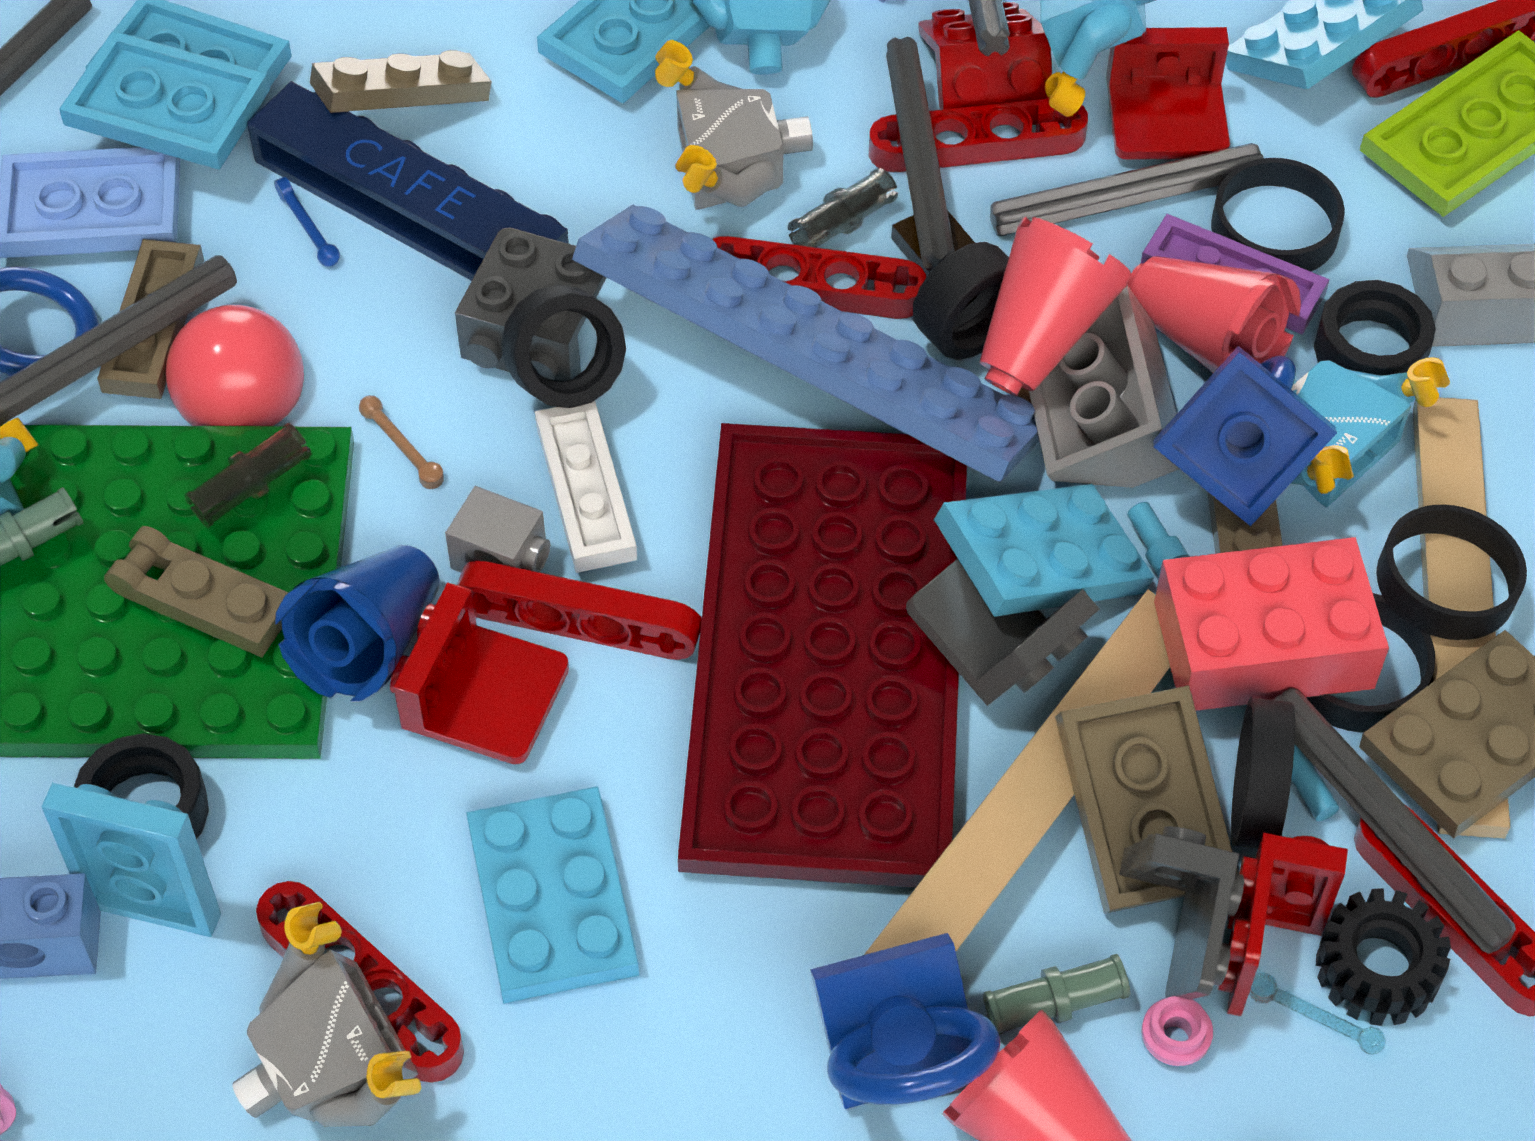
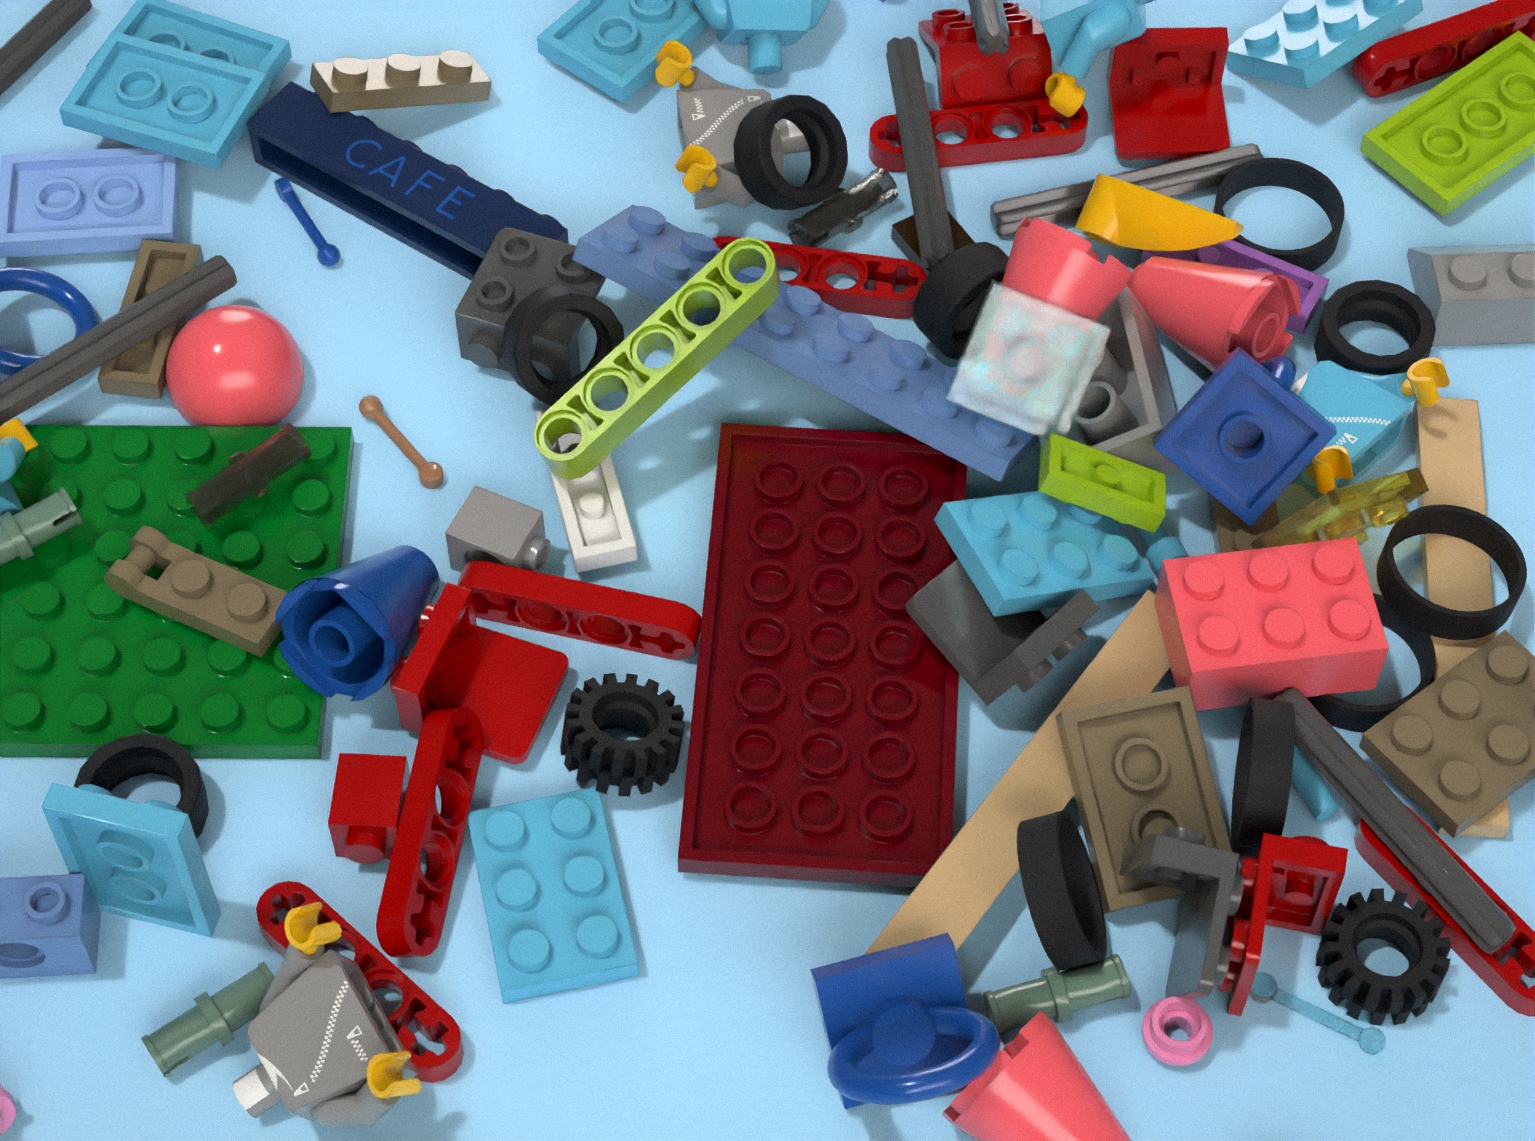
none -> sand green pin [141,961,274,1077]
none -> red brick [328,753,410,864]
none -> red beam [376,707,484,958]
none -> lime beam [533,237,781,480]
none -> black tyre [560,673,685,797]
none -> black tyre [733,94,848,210]
none -> clear light blue plate [945,280,1111,439]
none -> black tyre [1017,810,1107,971]
none -> lime plate [1038,432,1166,533]
none -> yellow piece [1074,174,1244,251]
none -> clear yellow plate [1250,467,1430,549]

